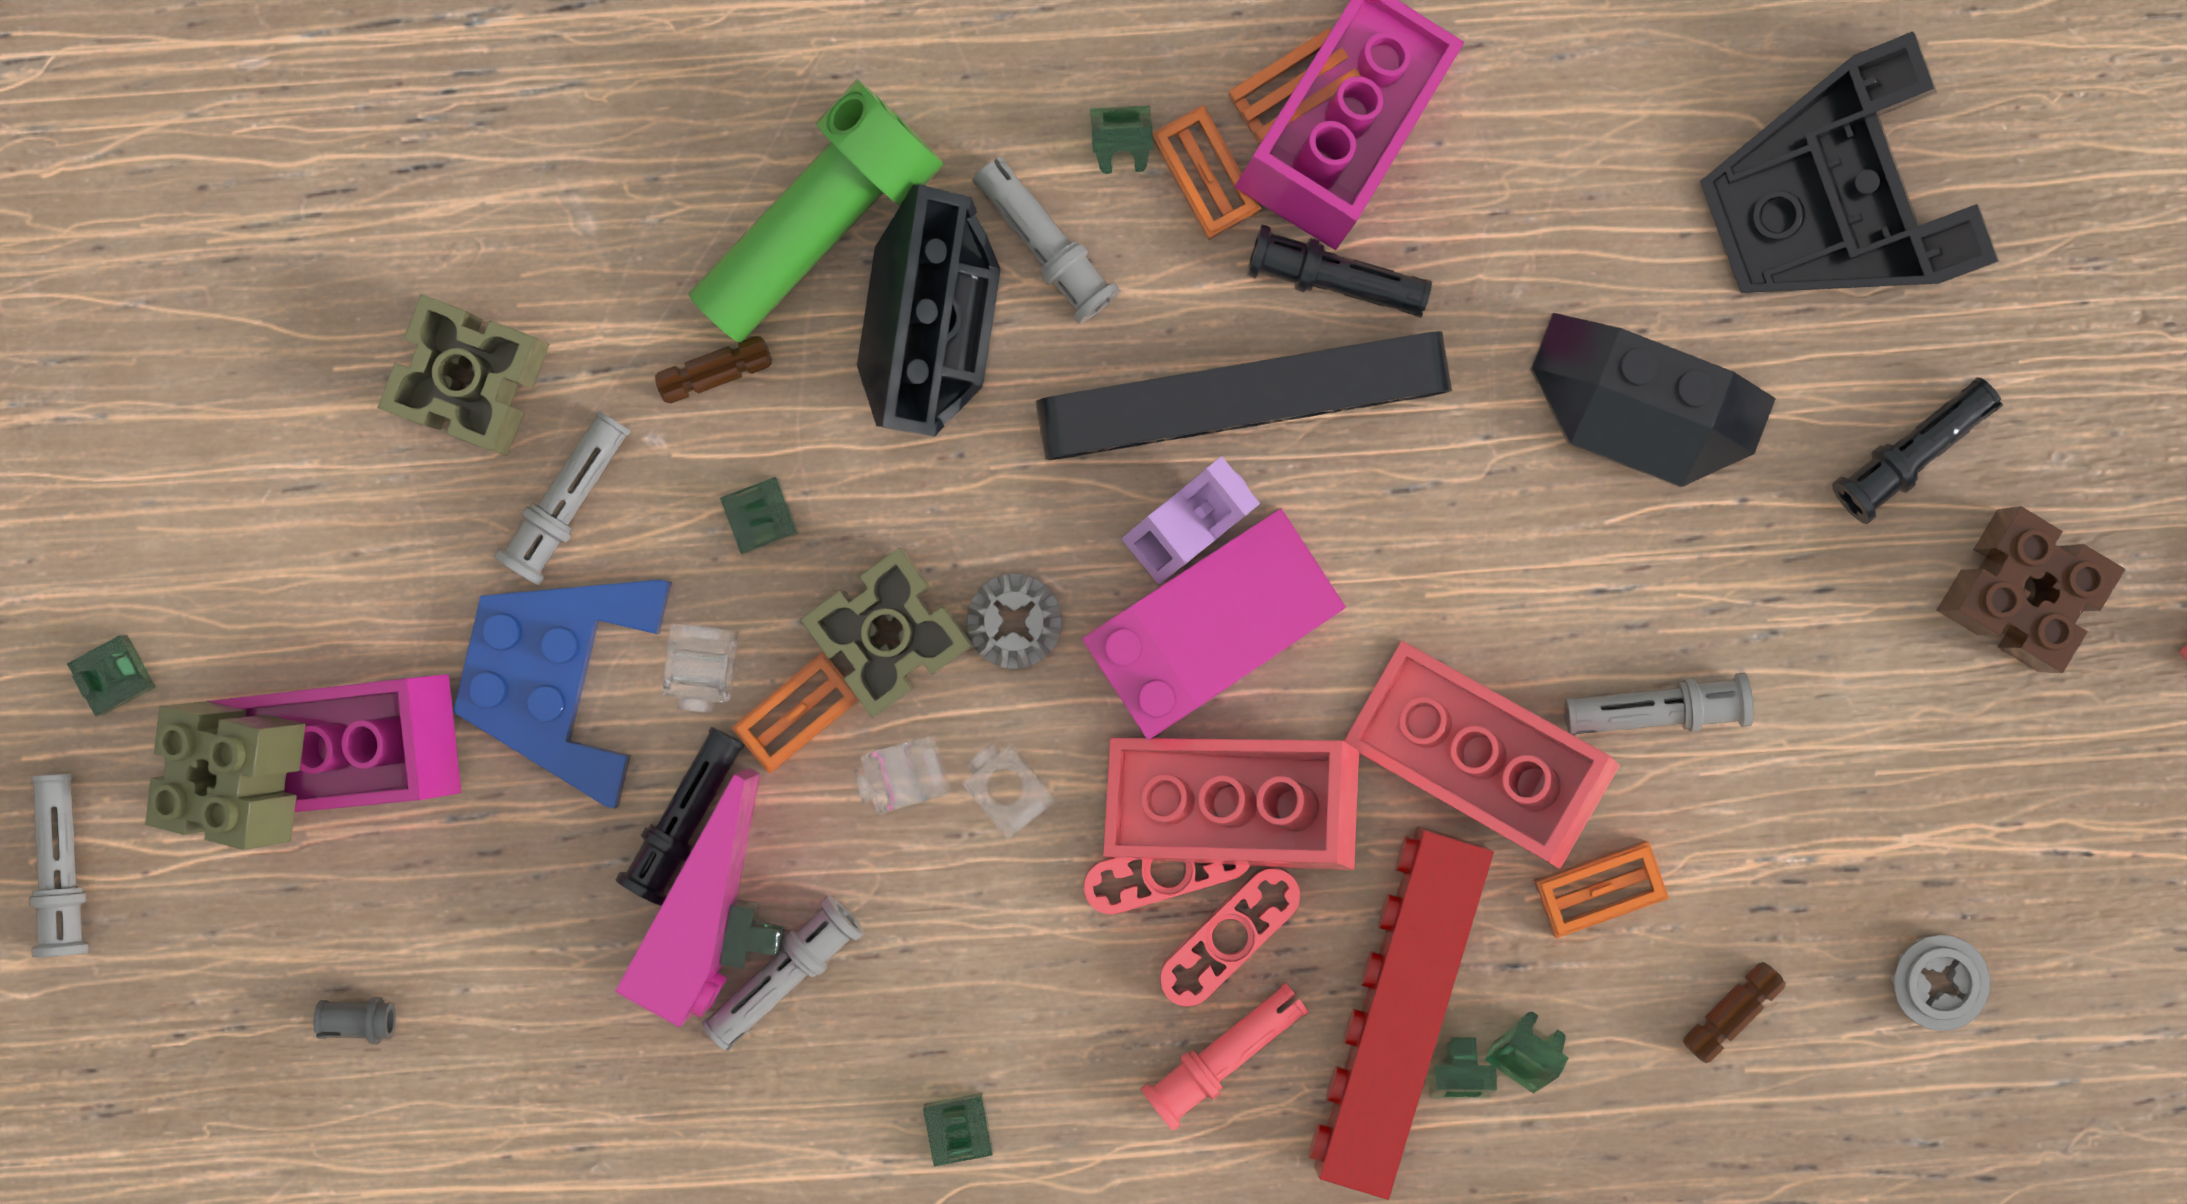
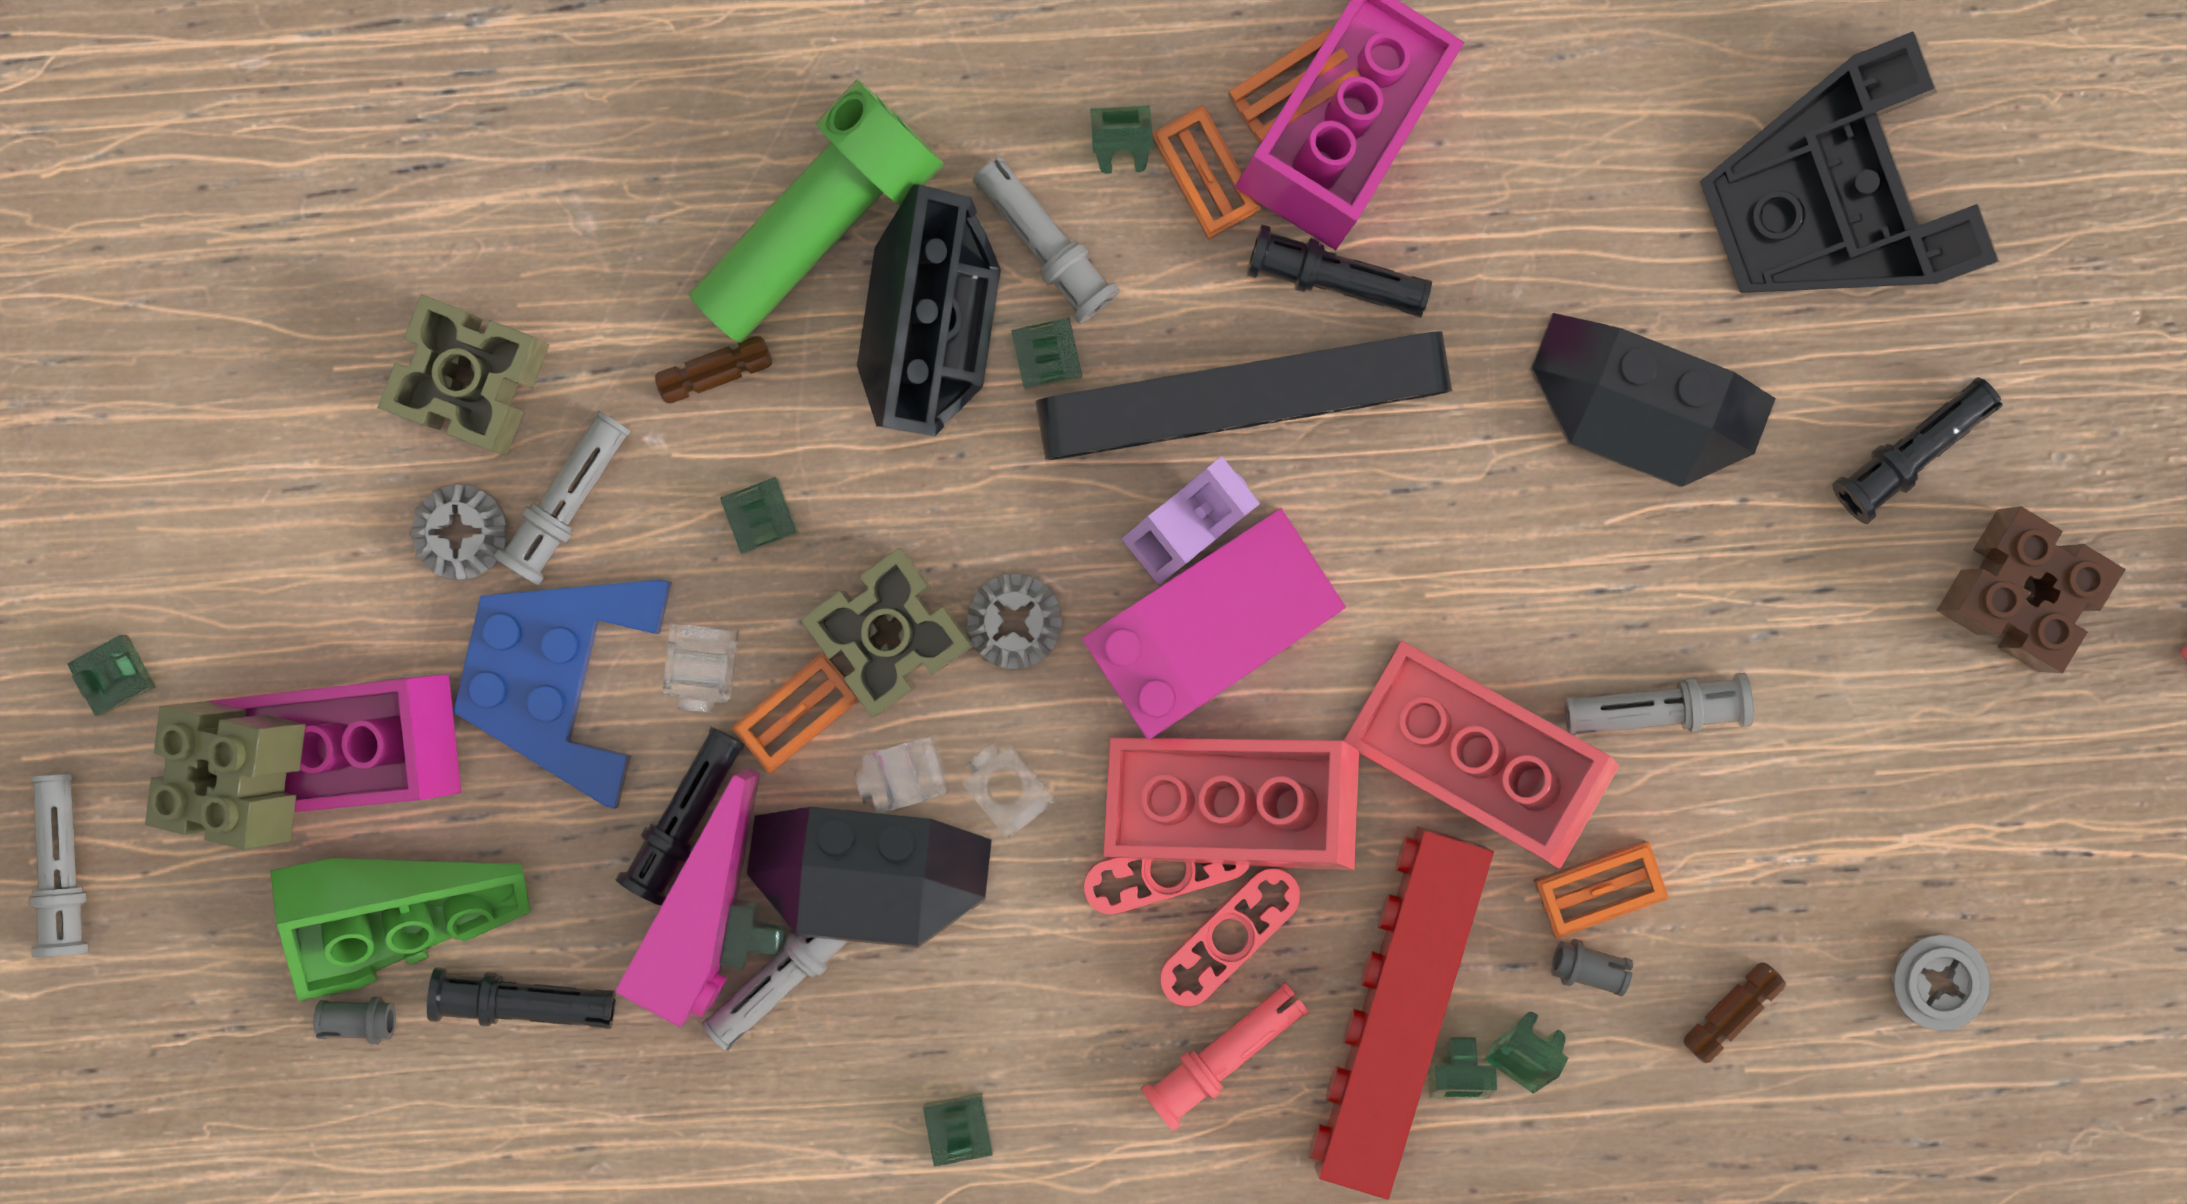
none -> bright green wedge [270,858,531,1001]
none -> light grey gear [409,484,507,580]
none -> black pin [427,967,616,1029]
none -> black wedge [747,807,992,948]
none -> clear green tile [1011,317,1082,390]
none -> dark grey pin [1551,939,1633,997]

